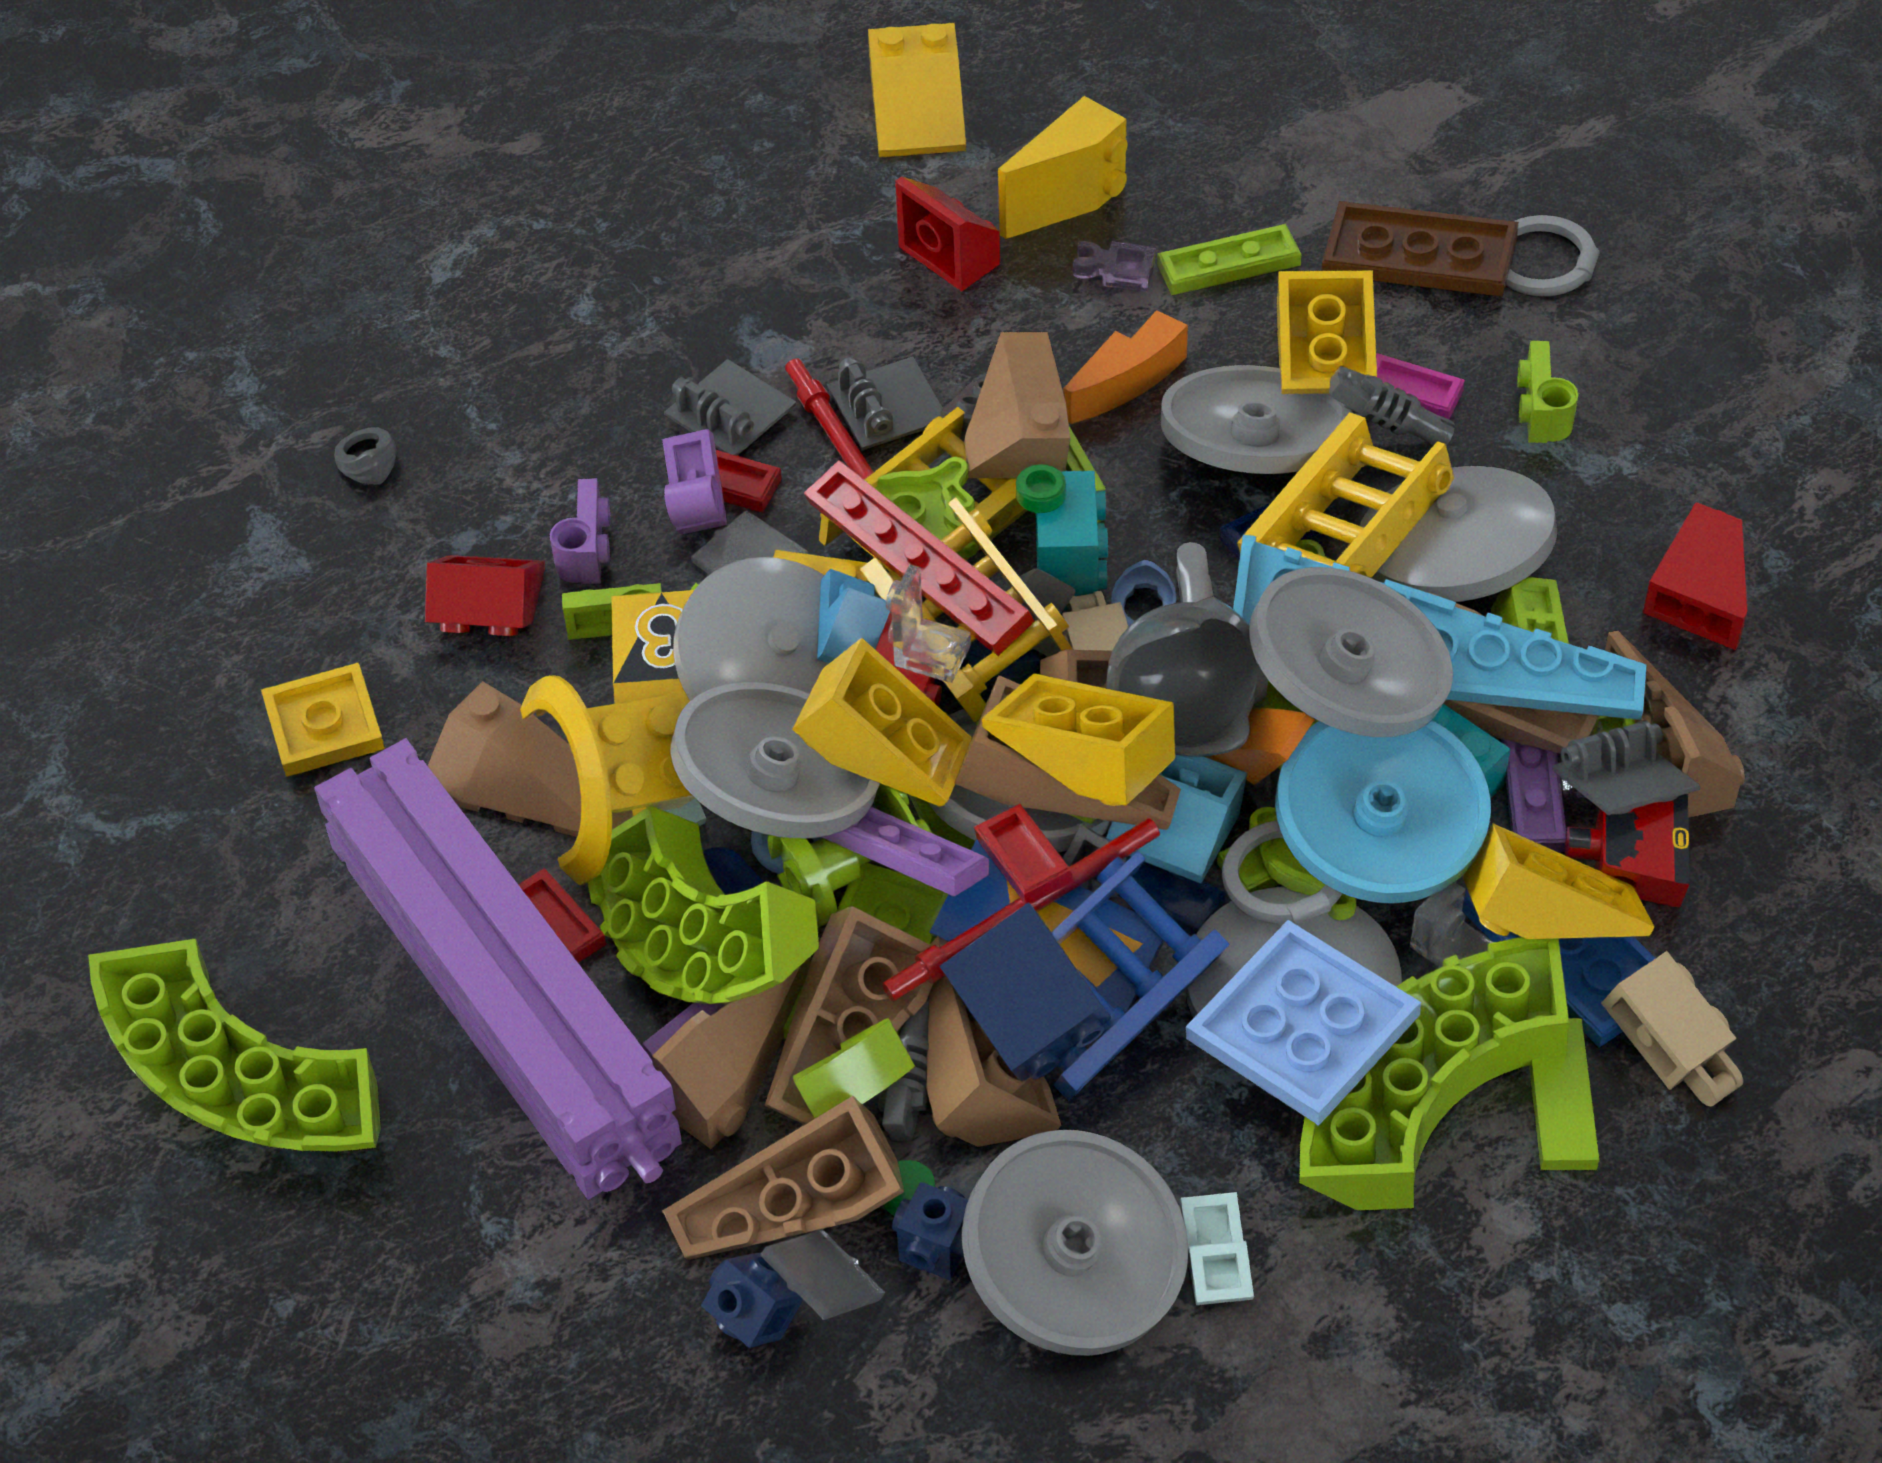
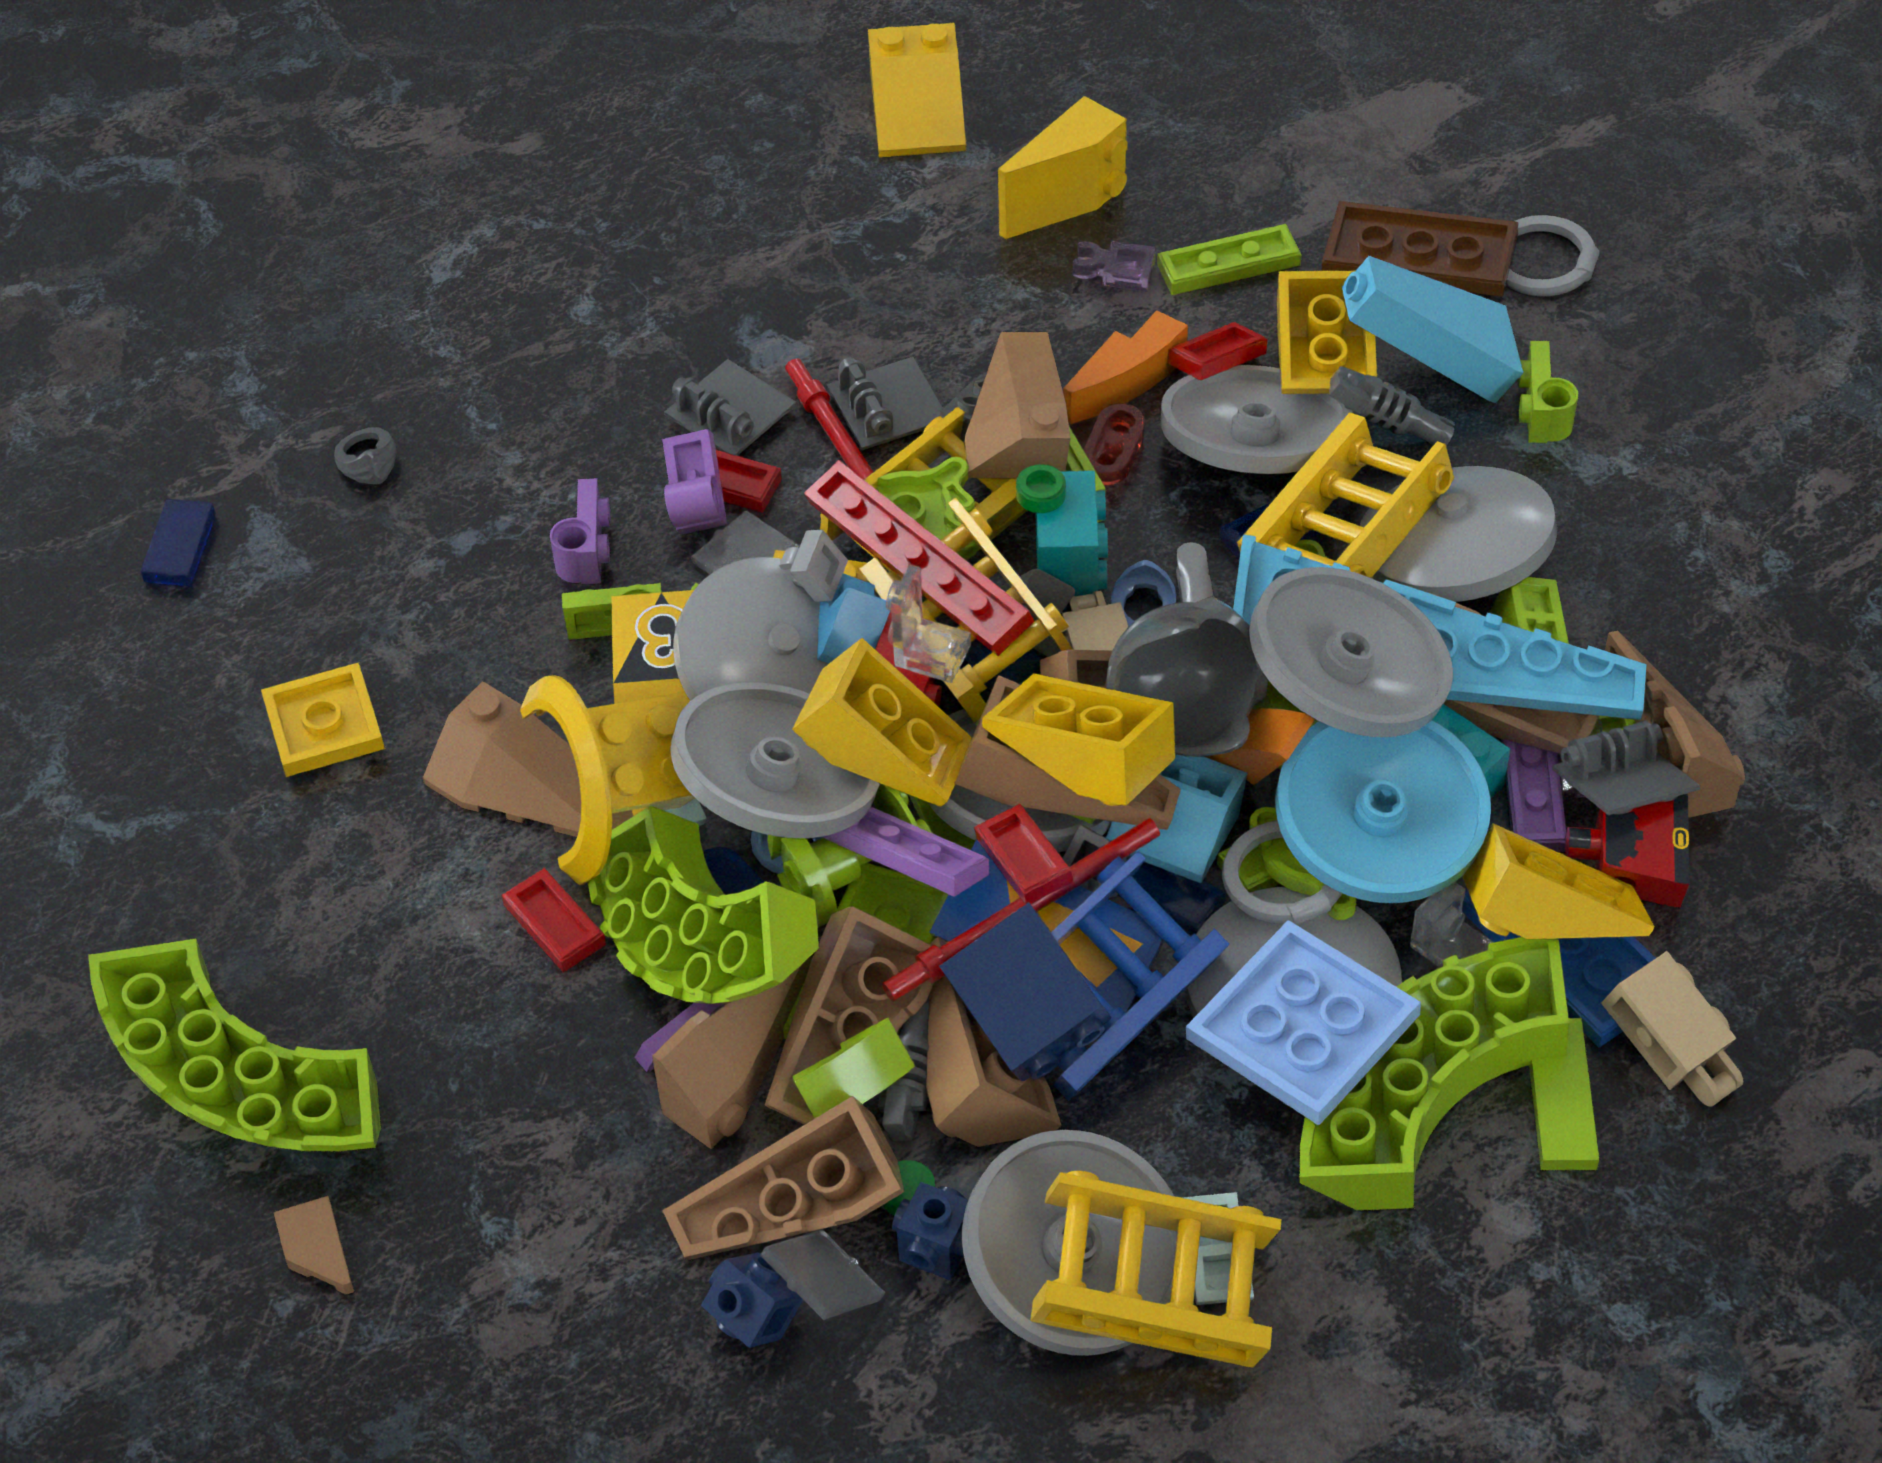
medium lavender brick [314,738,682,1200] -> none
red slope [425,555,545,636] -> none
red slope [895,177,1000,292] -> none
dark pink tile [1376,353,1465,419] -> none
red slope [1643,502,1747,650] -> none
none -> clear blue tile [140,499,216,586]
none -> medium nougat tile [274,1196,354,1294]
none -> light grey tile [779,530,848,602]
none -> yellow fence [1030,1170,1281,1368]
none -> clear red plate [1084,404,1145,485]
none -> red tile [1168,322,1268,381]
none -> medium azure slope [1342,256,1523,403]

